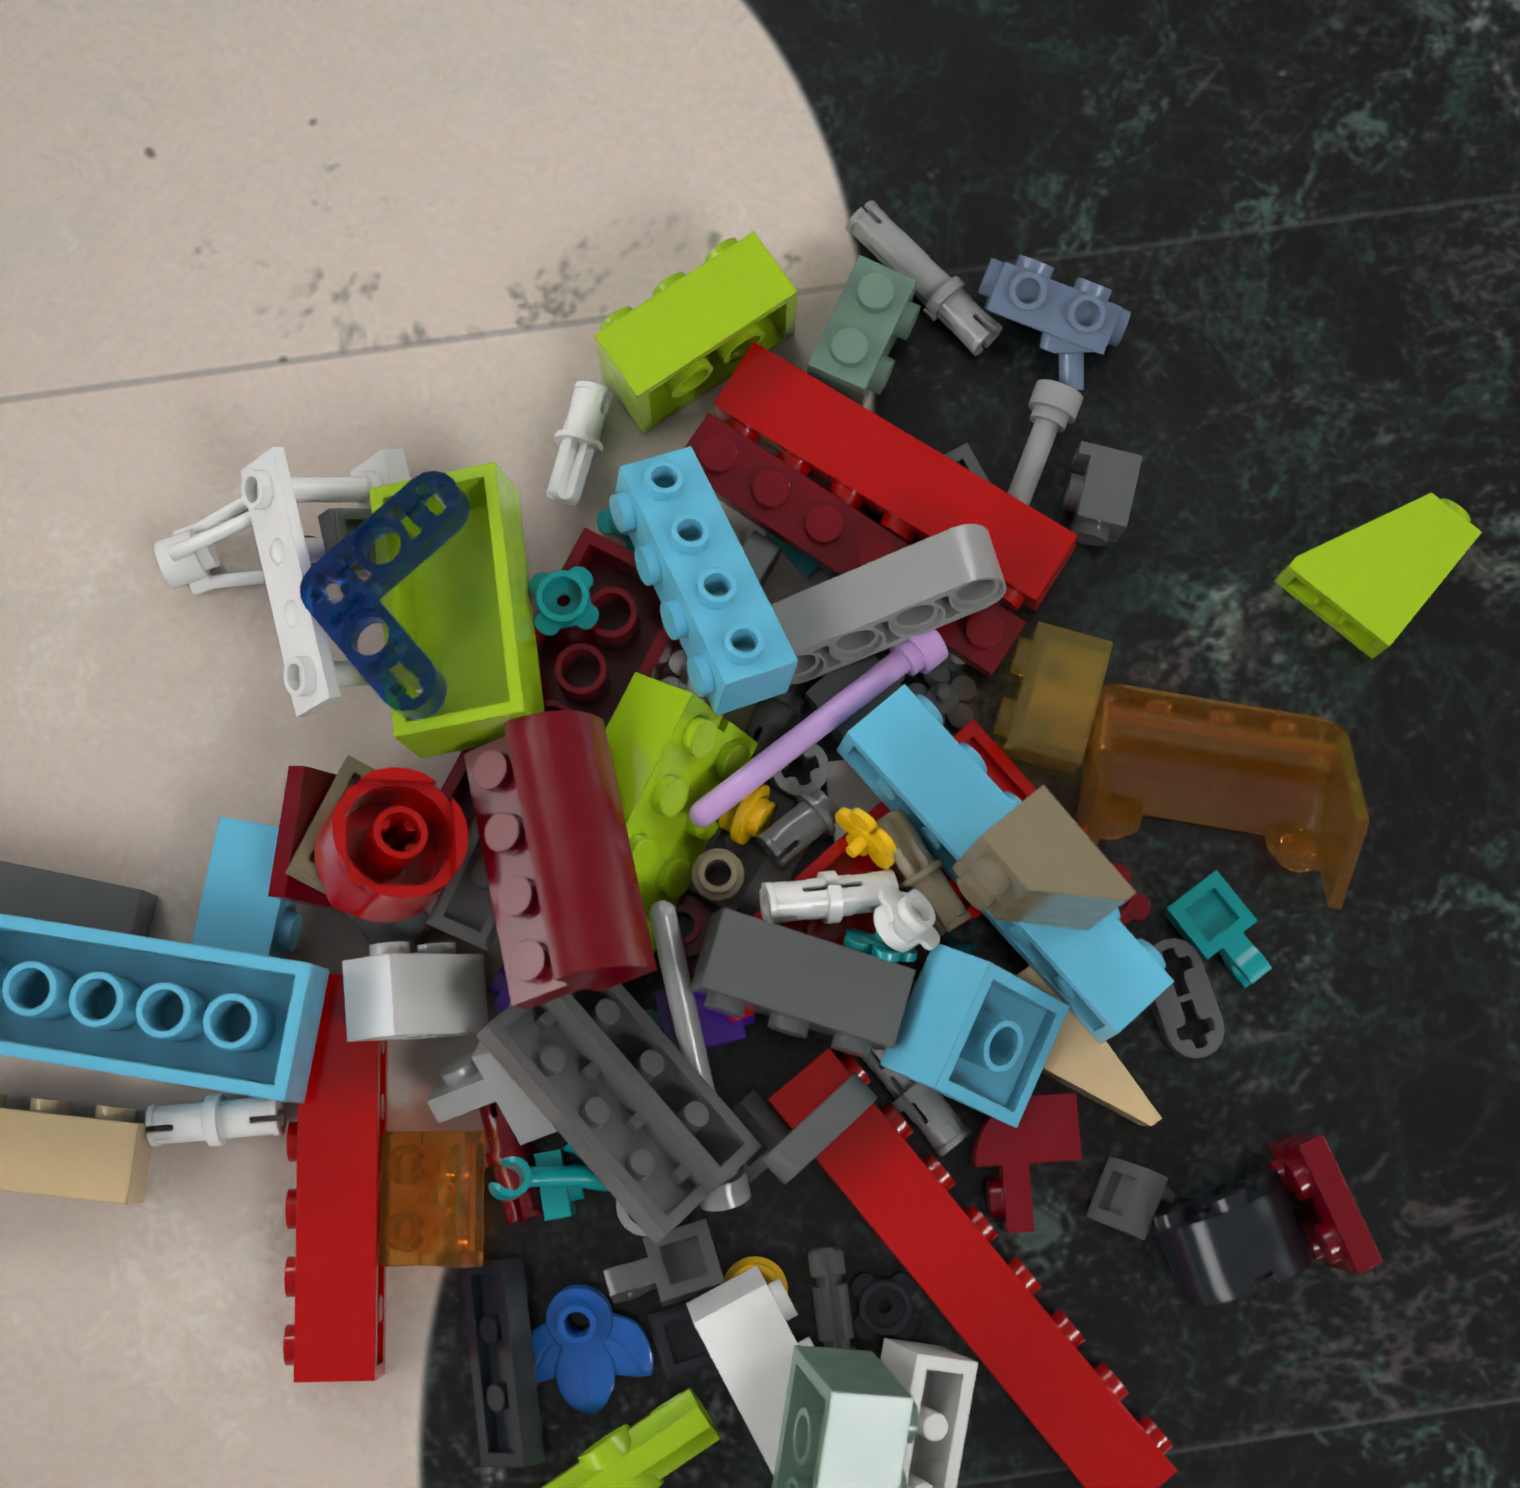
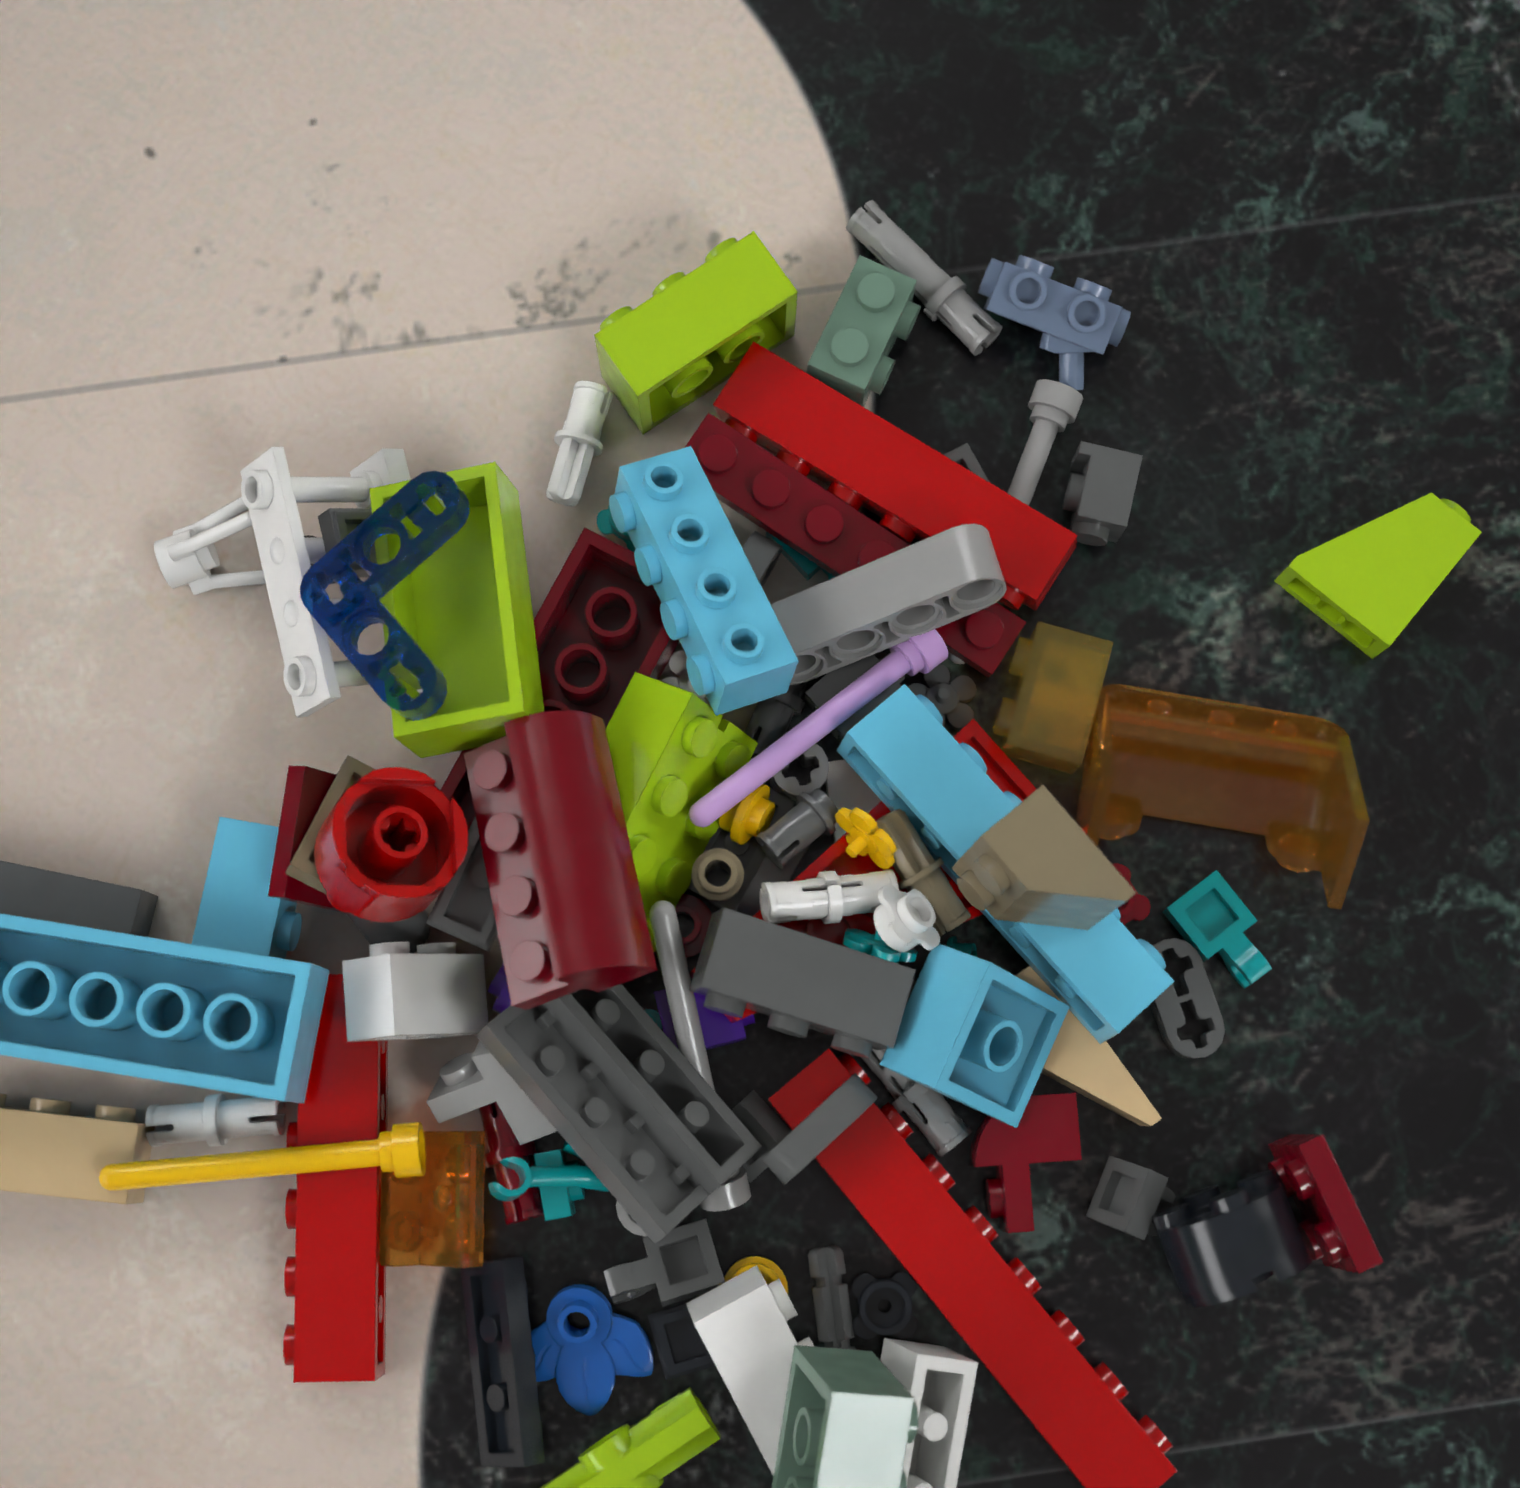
teal plate [529,566,599,636] -> none
none -> yellow piece [99,1122,426,1191]

